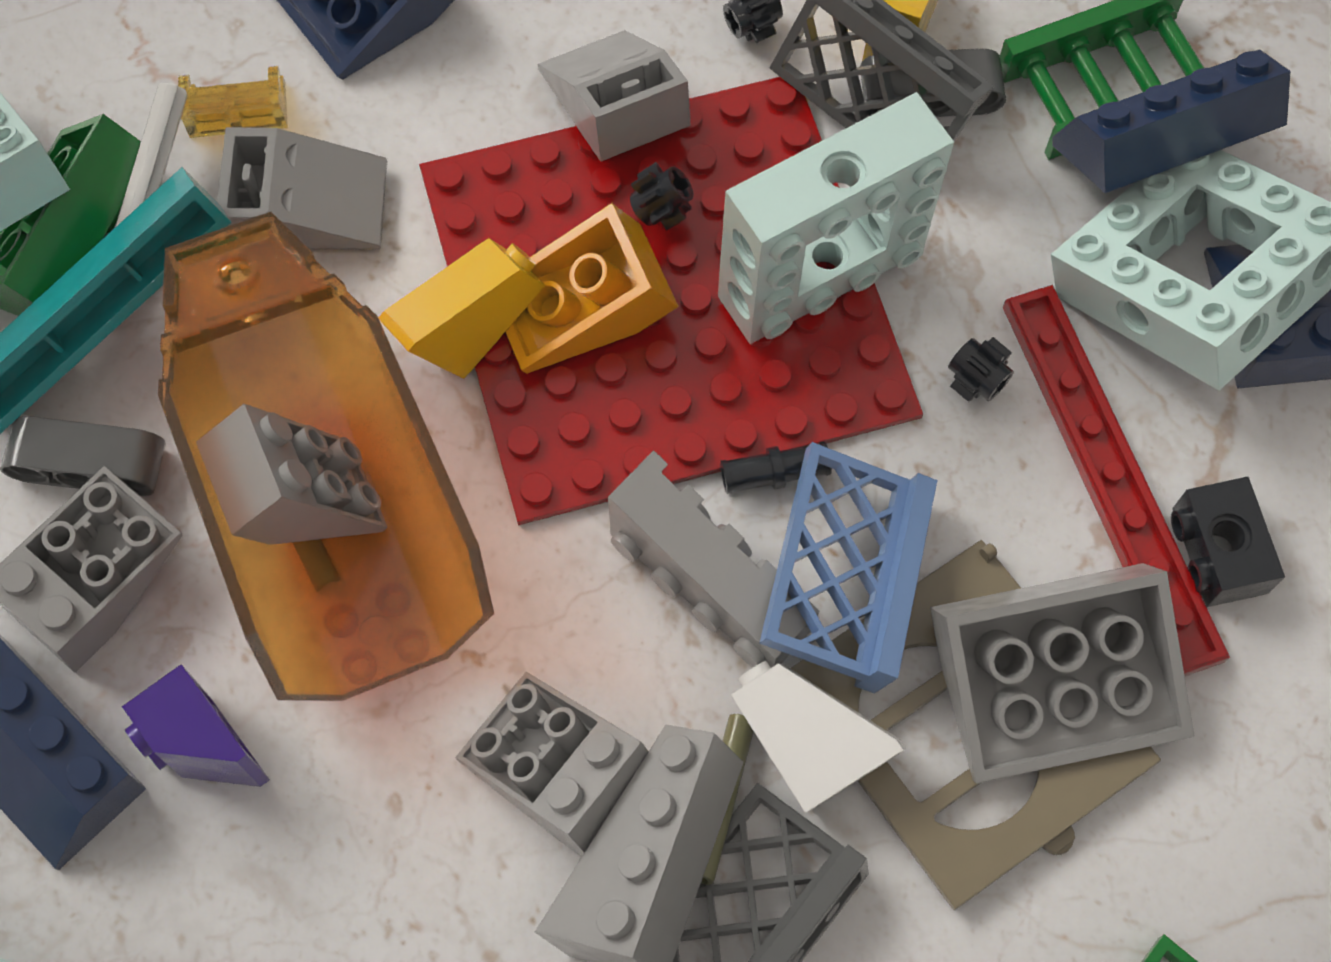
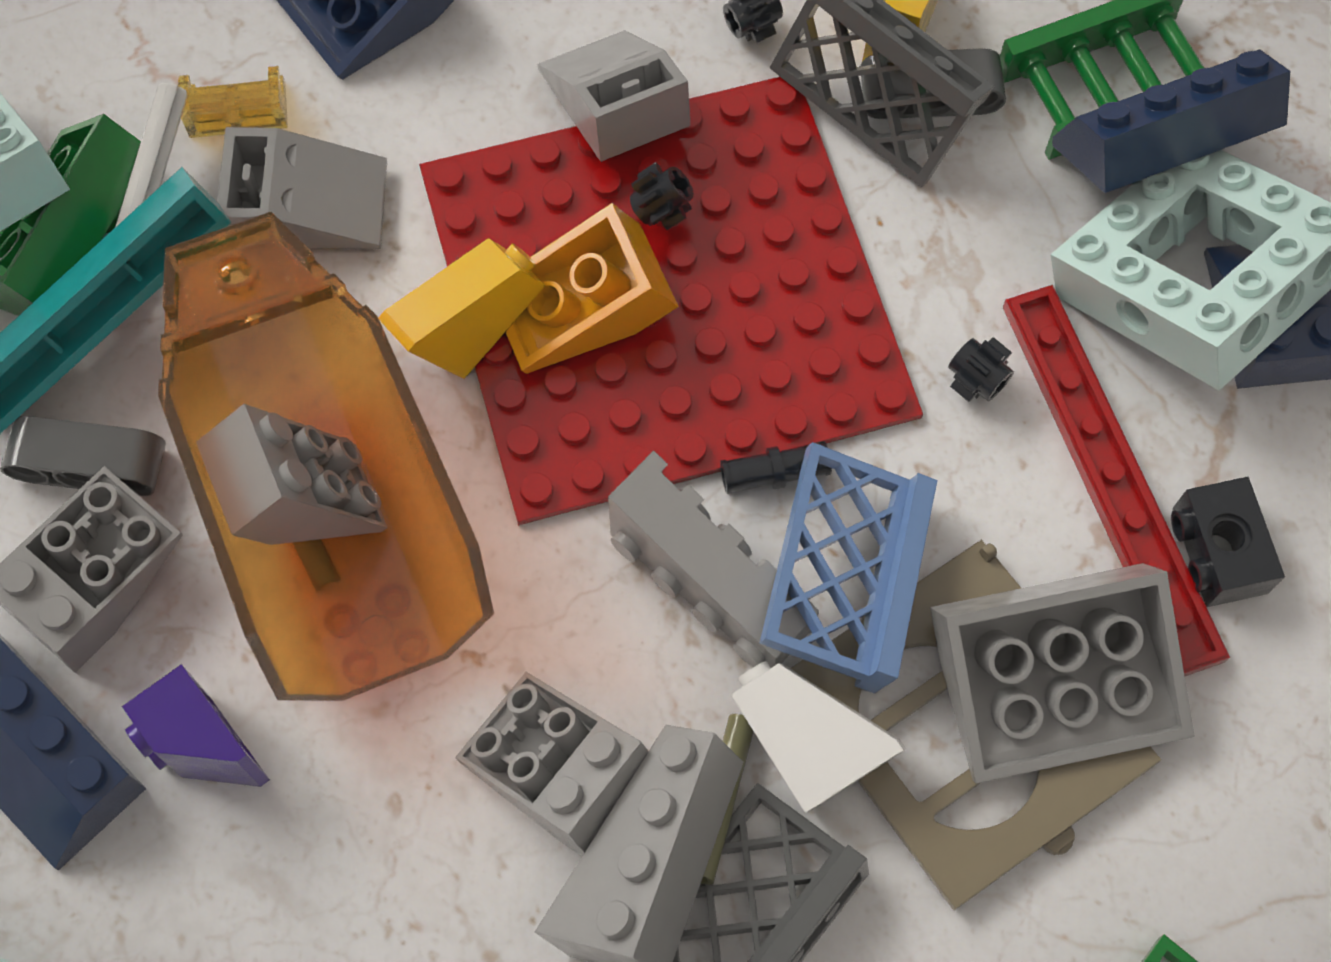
light aqua brick [718,92,954,344] -> none

